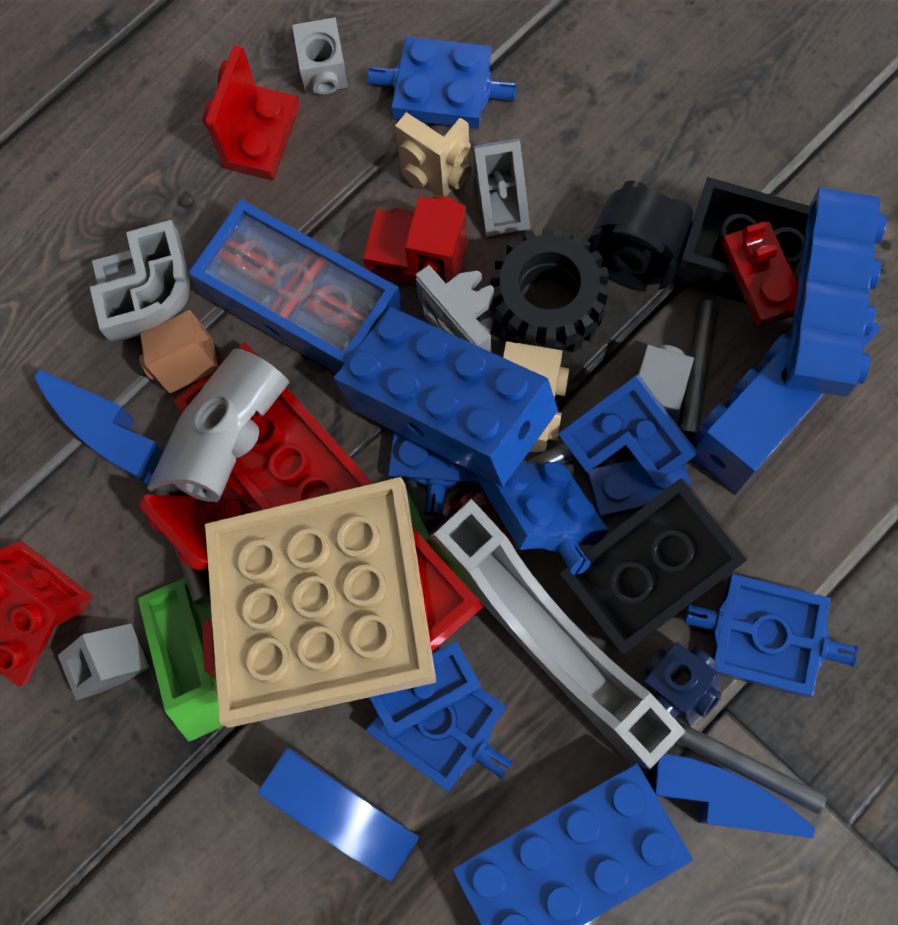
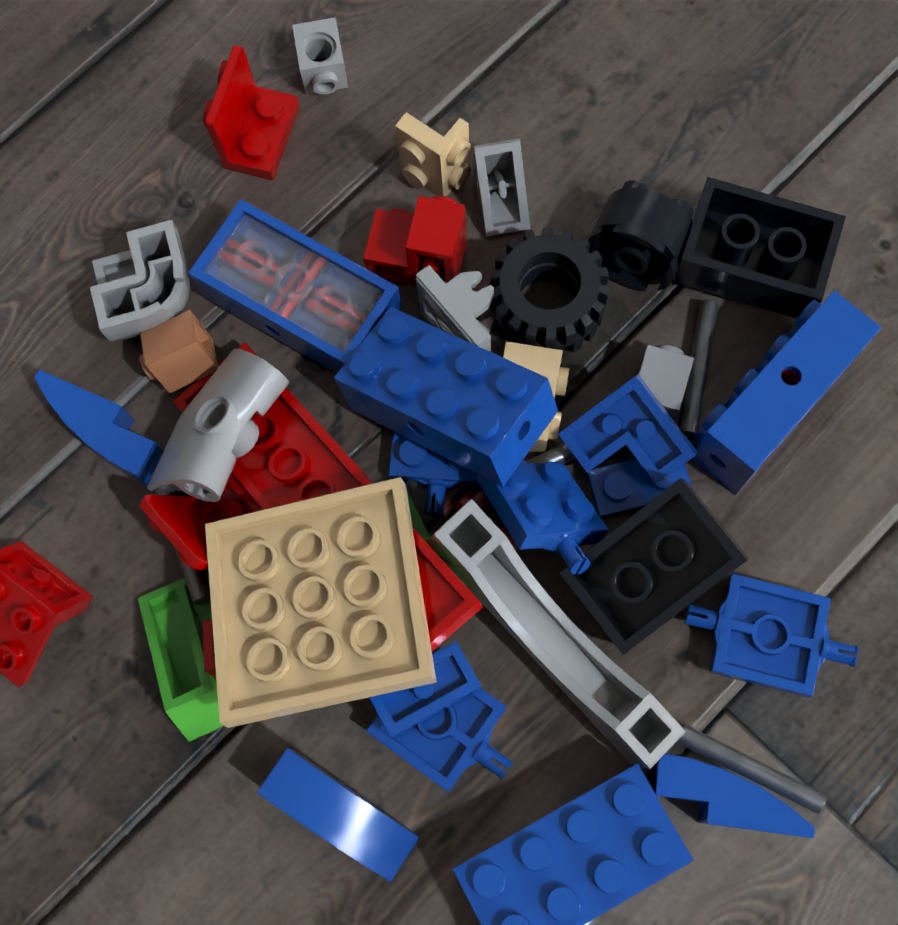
light grey brick [58,624,150,700] -> none
blue plate [368,36,517,129] -> none
dark blue brick [645,642,722,727] -> none
red plate [721,221,798,328] -> none
blue brick [785,187,887,397] -> none

